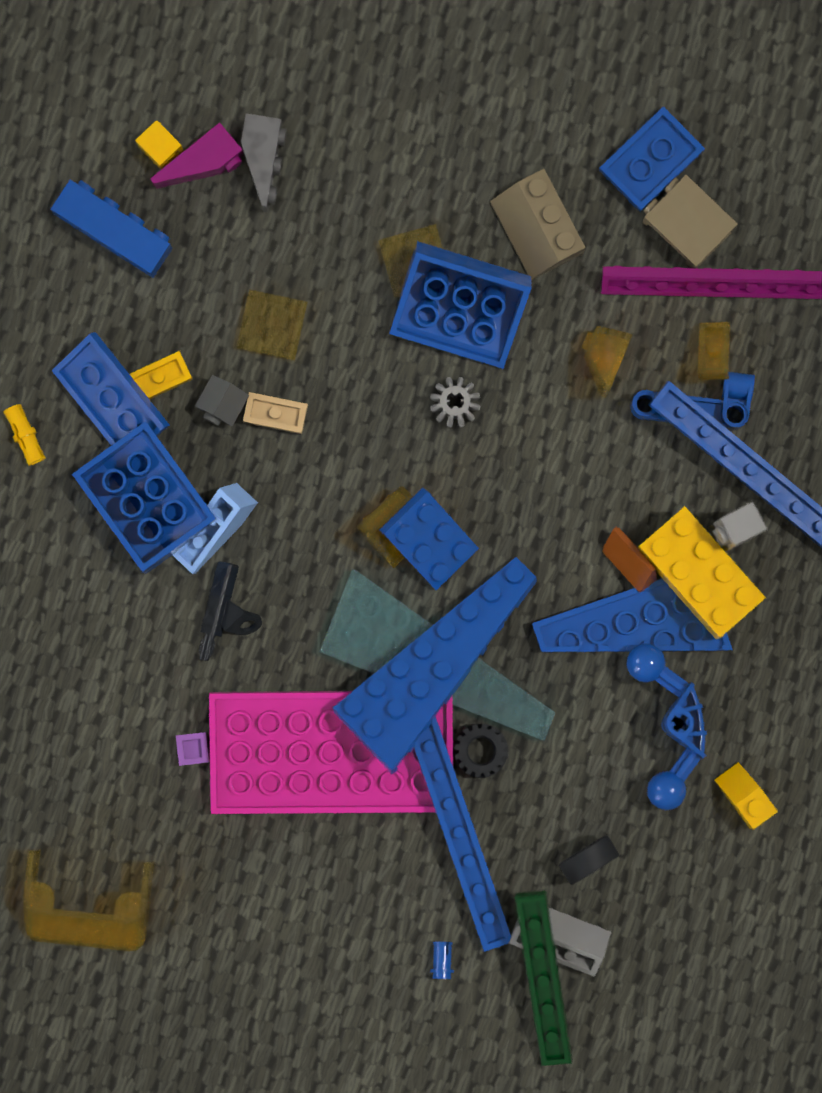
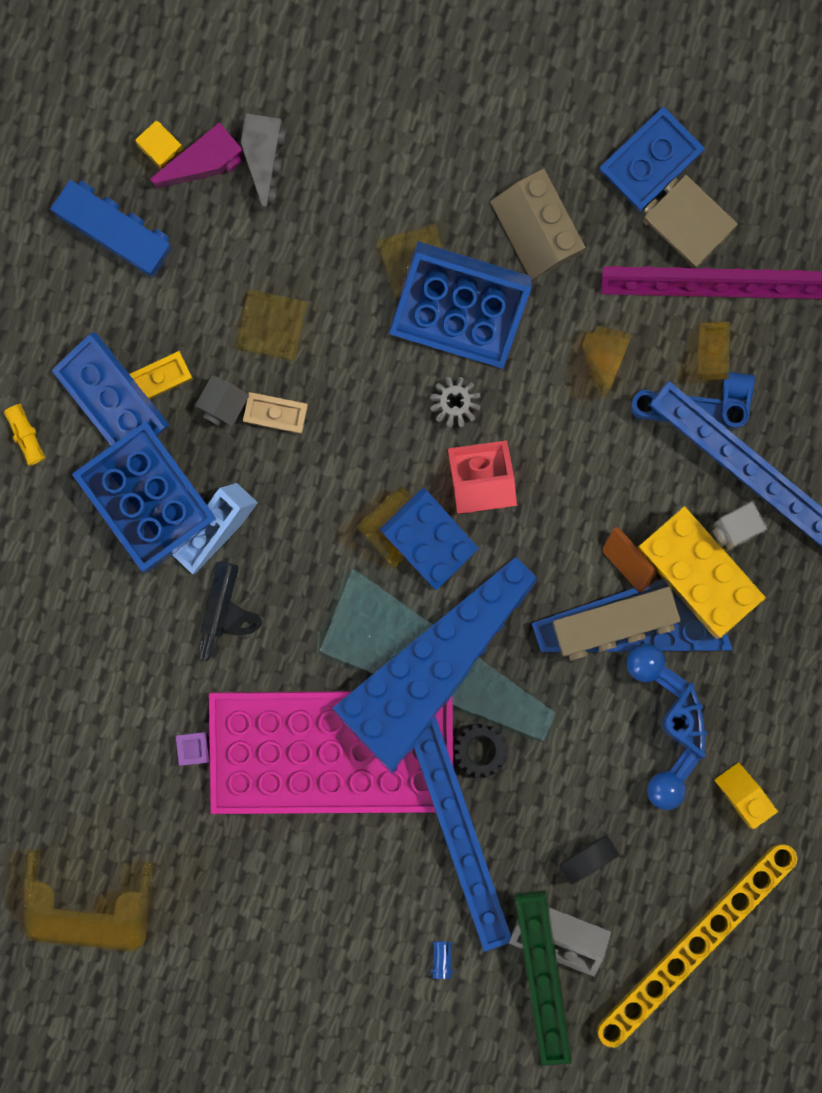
none -> coral slope [448,440,517,514]
none -> dark tan brick [552,587,681,661]
none -> yellow beam [597,844,797,1047]

